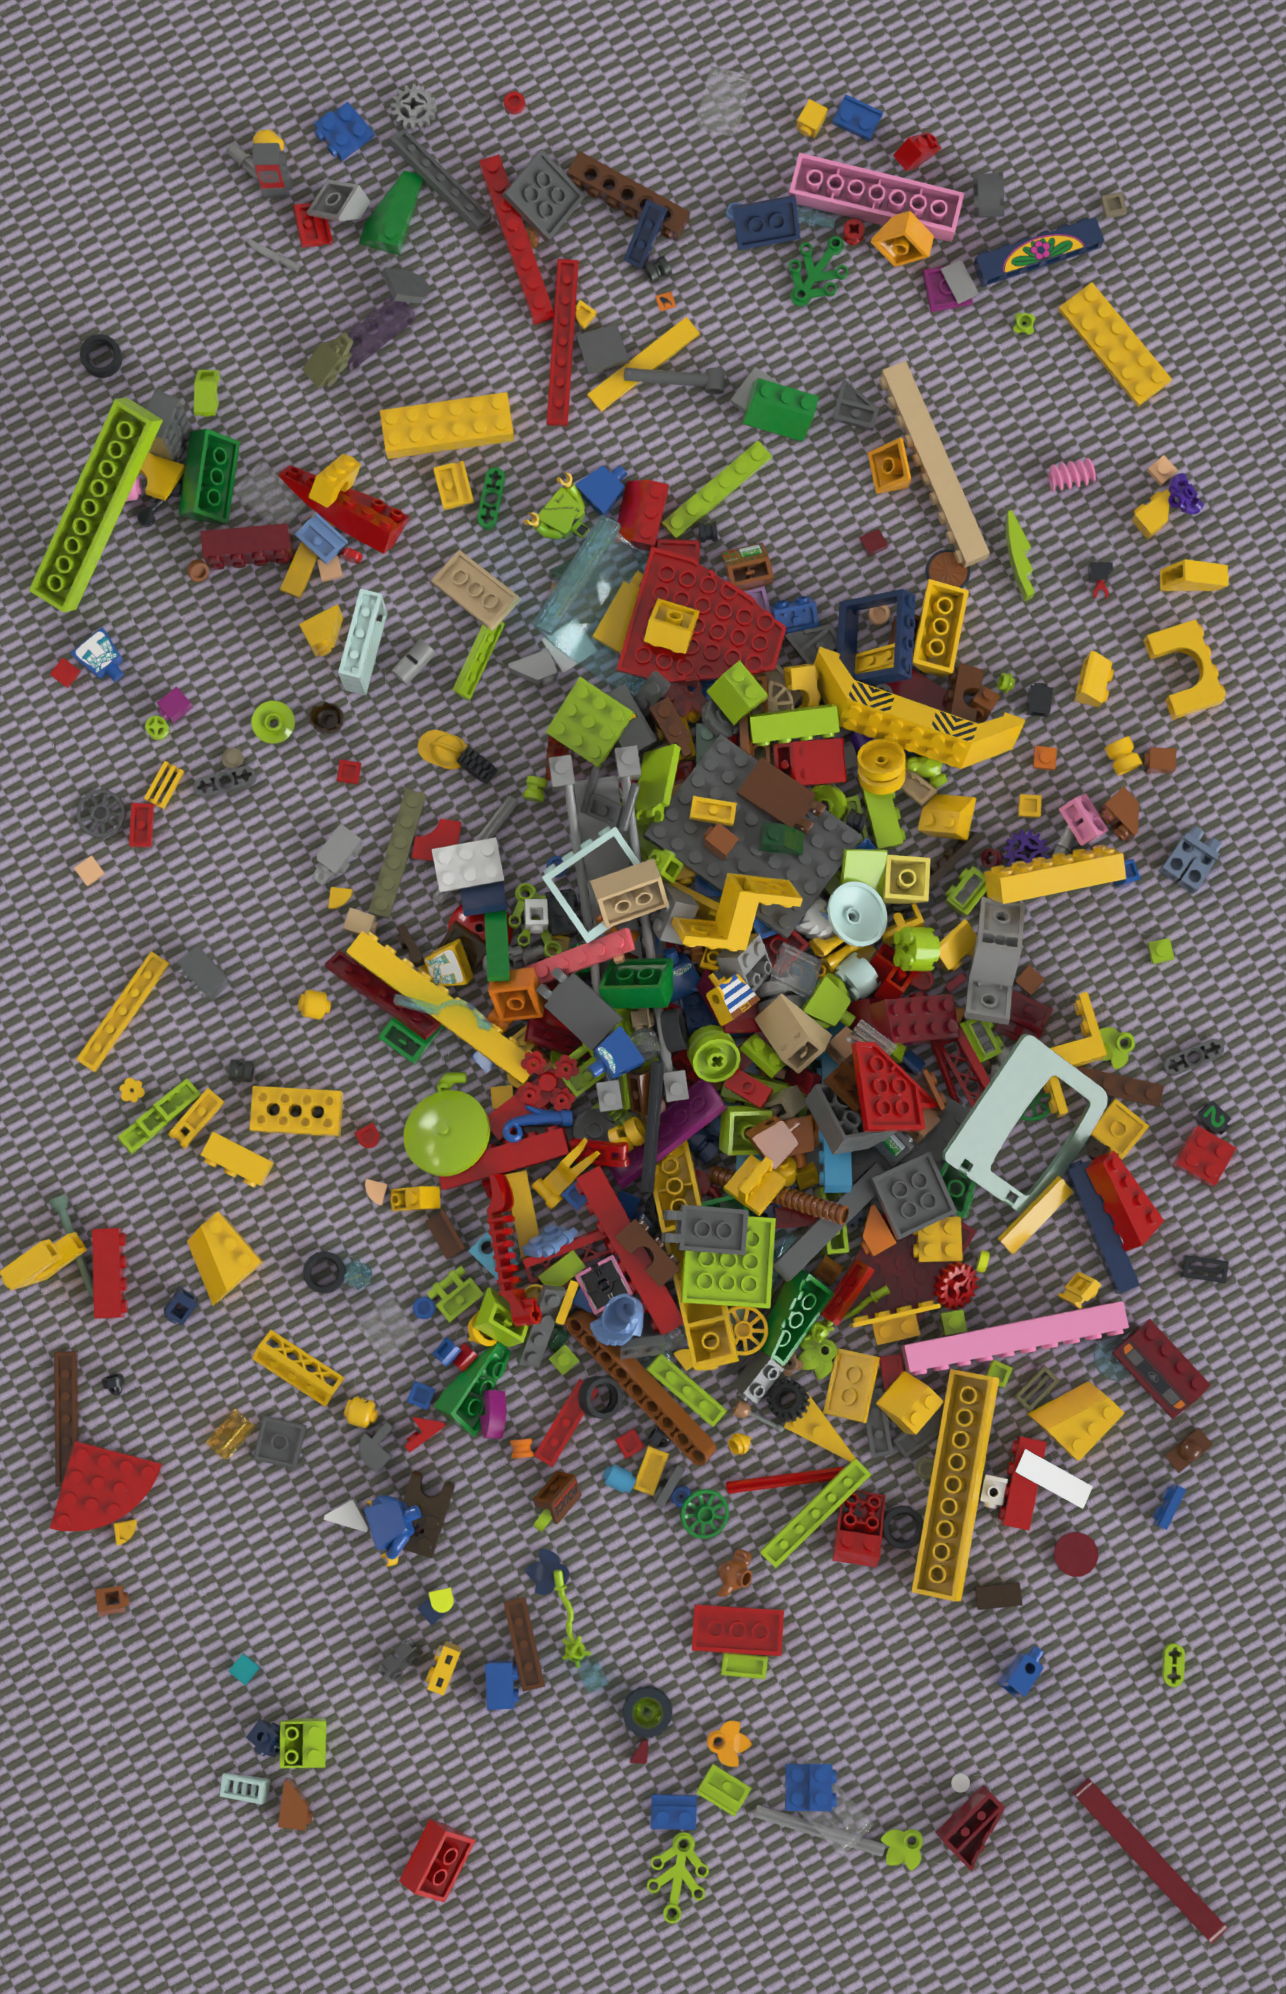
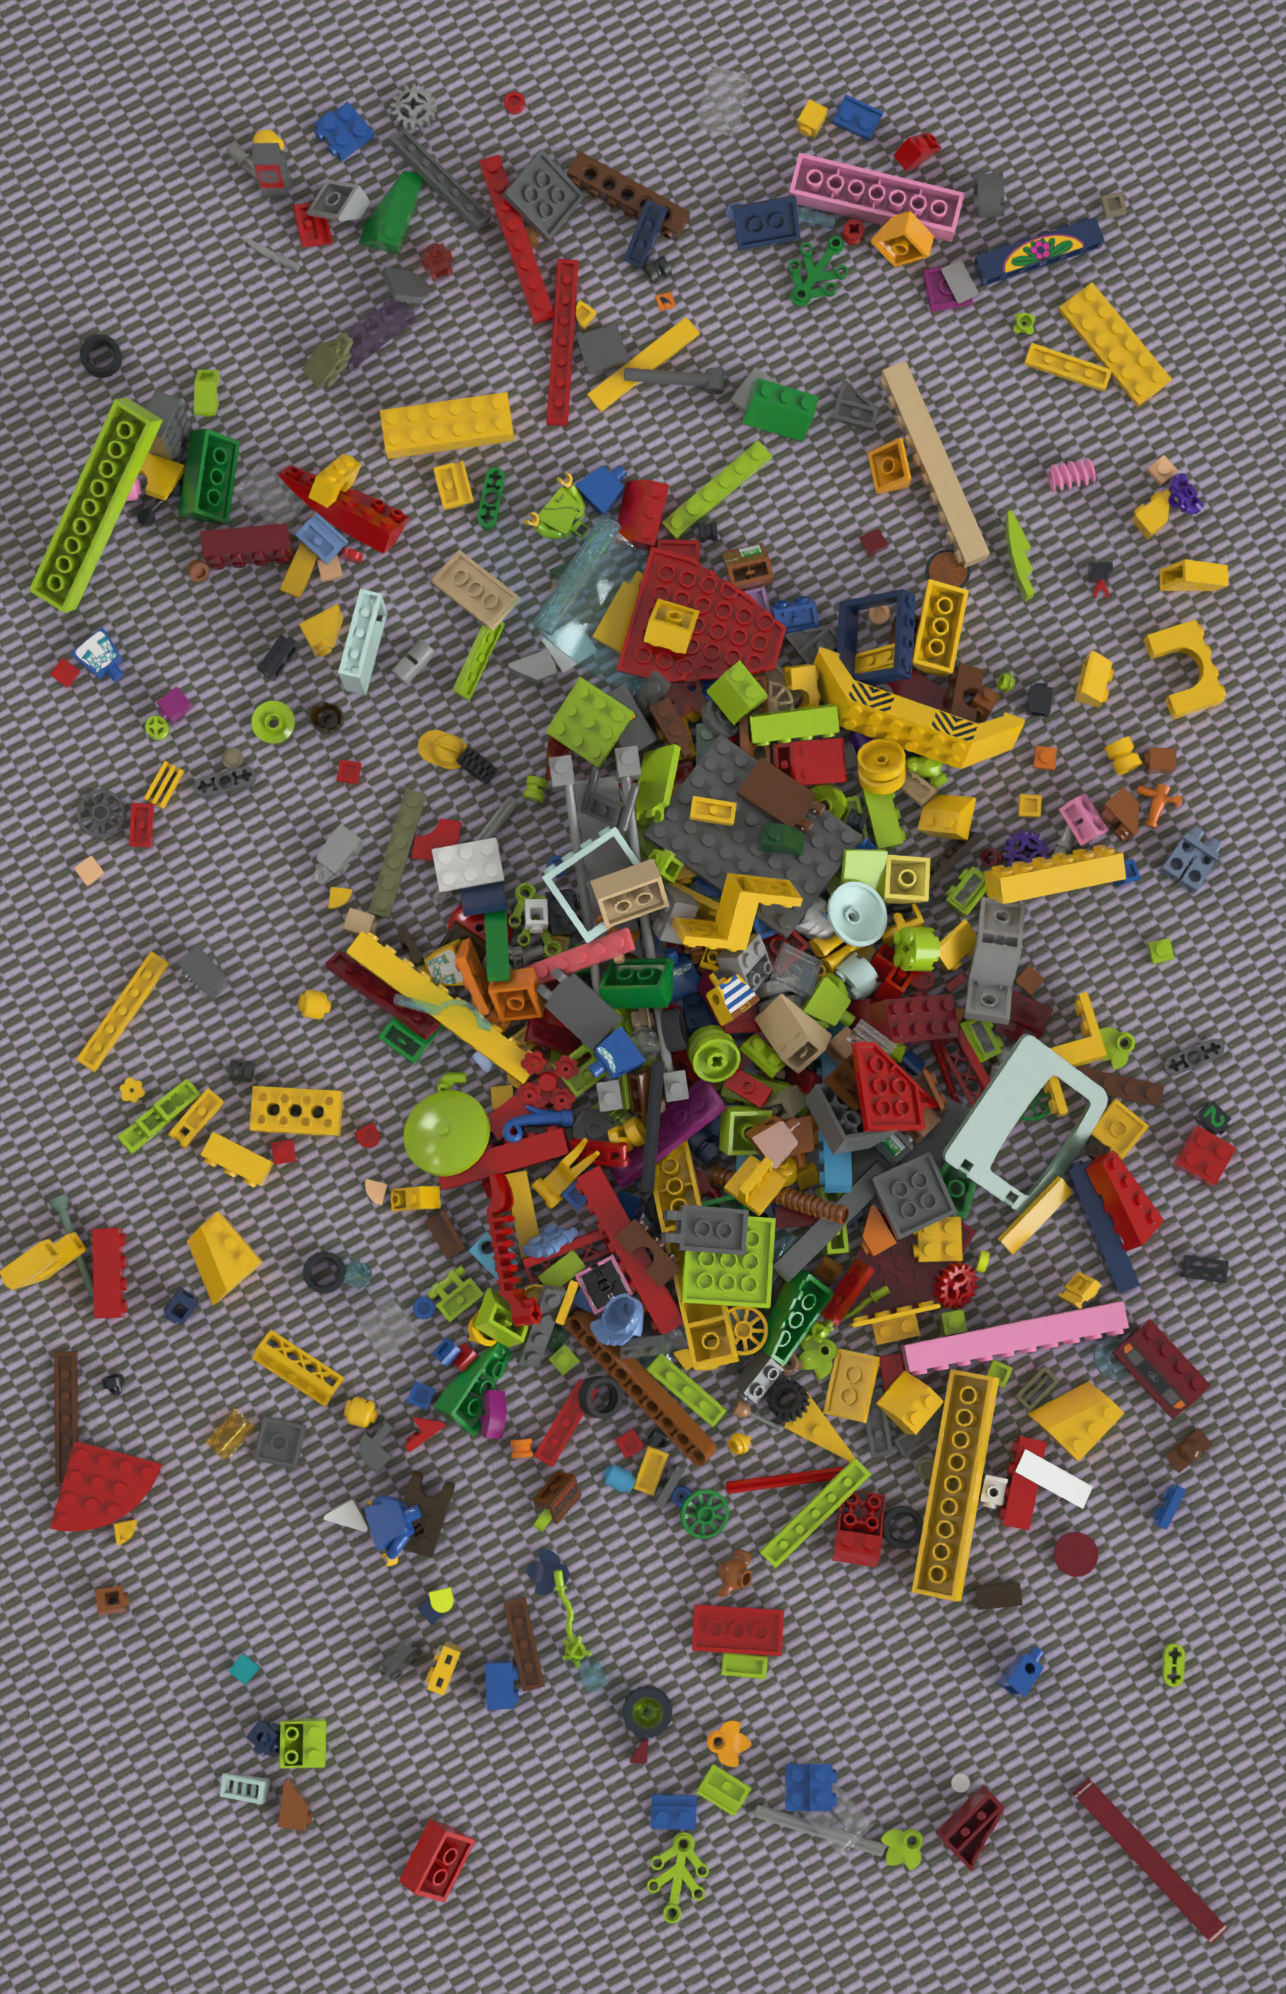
dark orange brick [702,822,739,861] -> none
none -> black bracket [257,635,299,682]
none -> red plate [271,1139,297,1165]
none -> clear red brick [421,243,453,280]
none -> orange plate [454,938,493,1016]
none -> yellow plate [1024,343,1112,392]
none -> orange piece [1137,784,1182,829]

